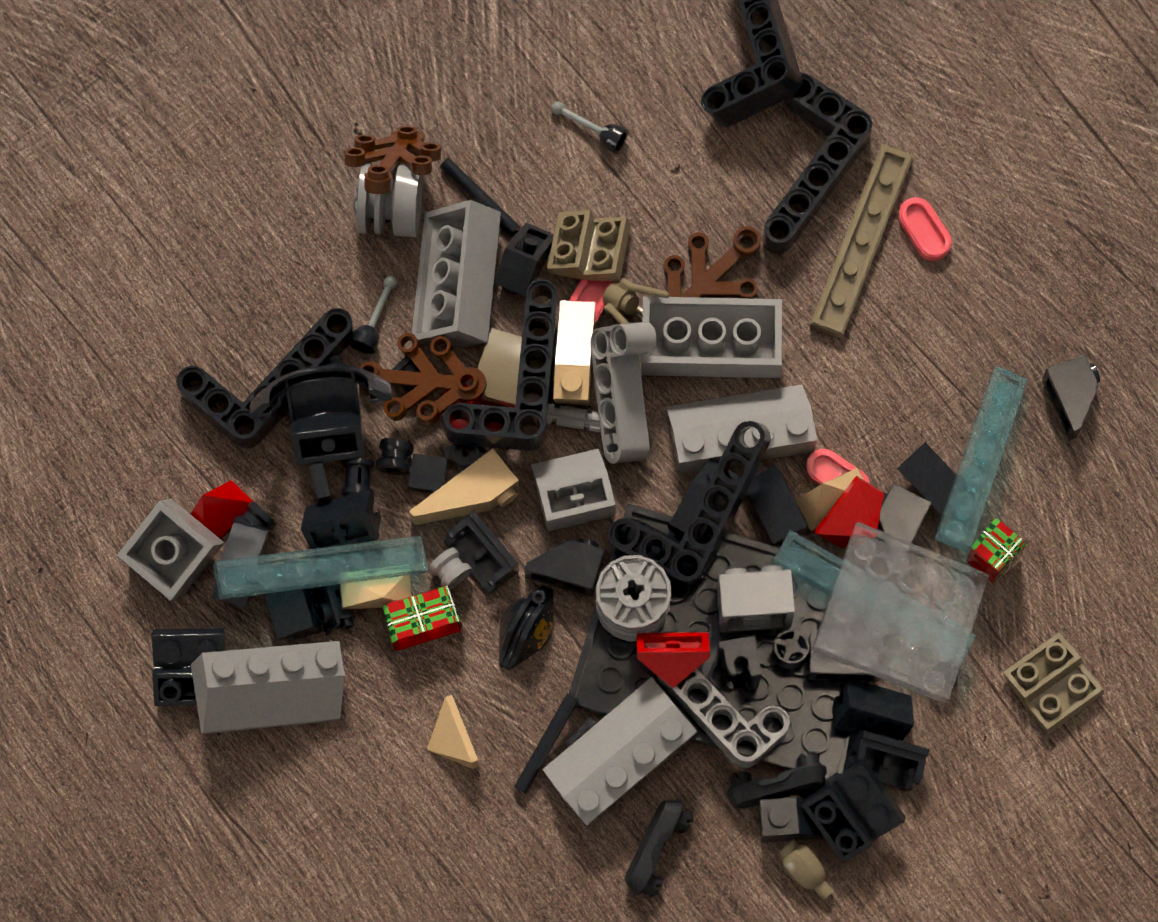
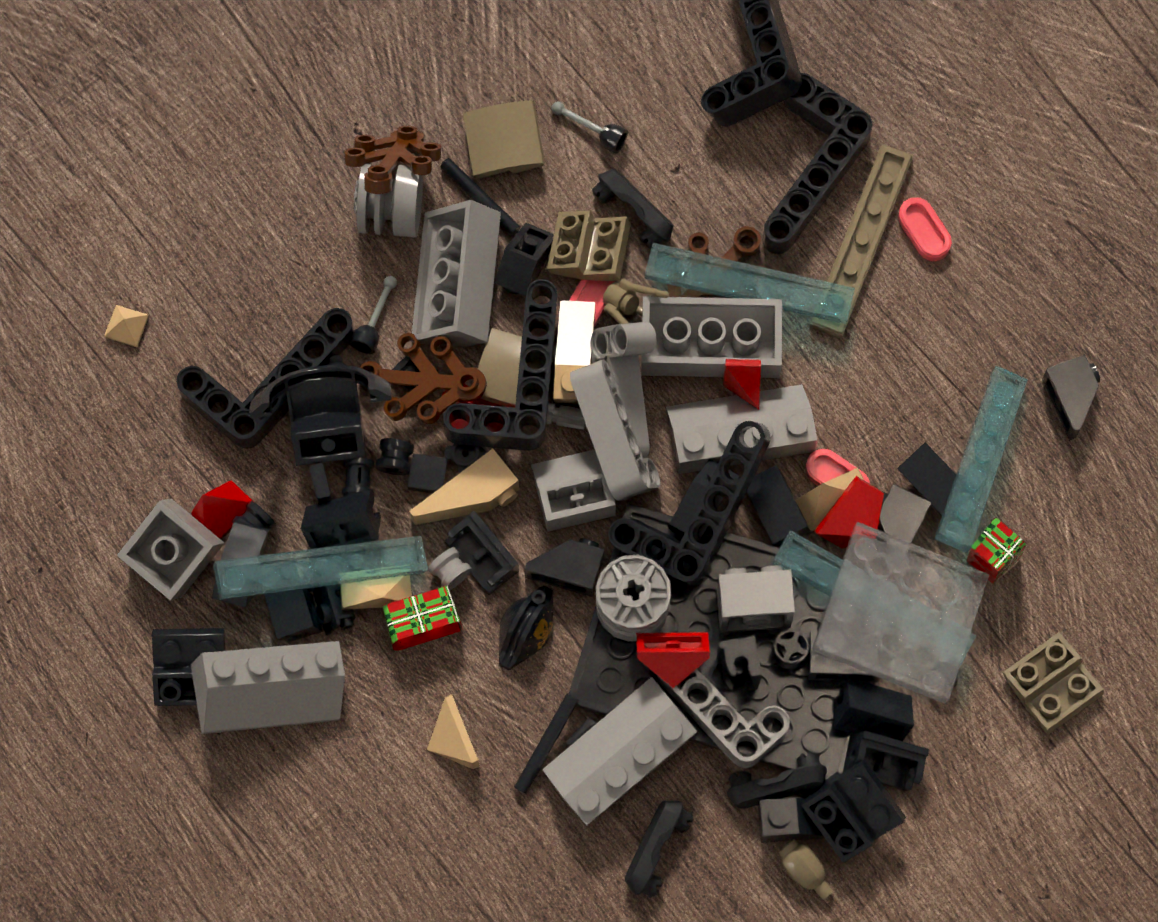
none -> tan slope [104,305,149,347]
none -> dark tan slope [463,100,545,180]
none -> light grey beam [570,359,661,501]
none -> black piece [592,168,674,250]
none -> clear light blue plate [645,243,855,324]
none -> red slope [723,359,761,410]

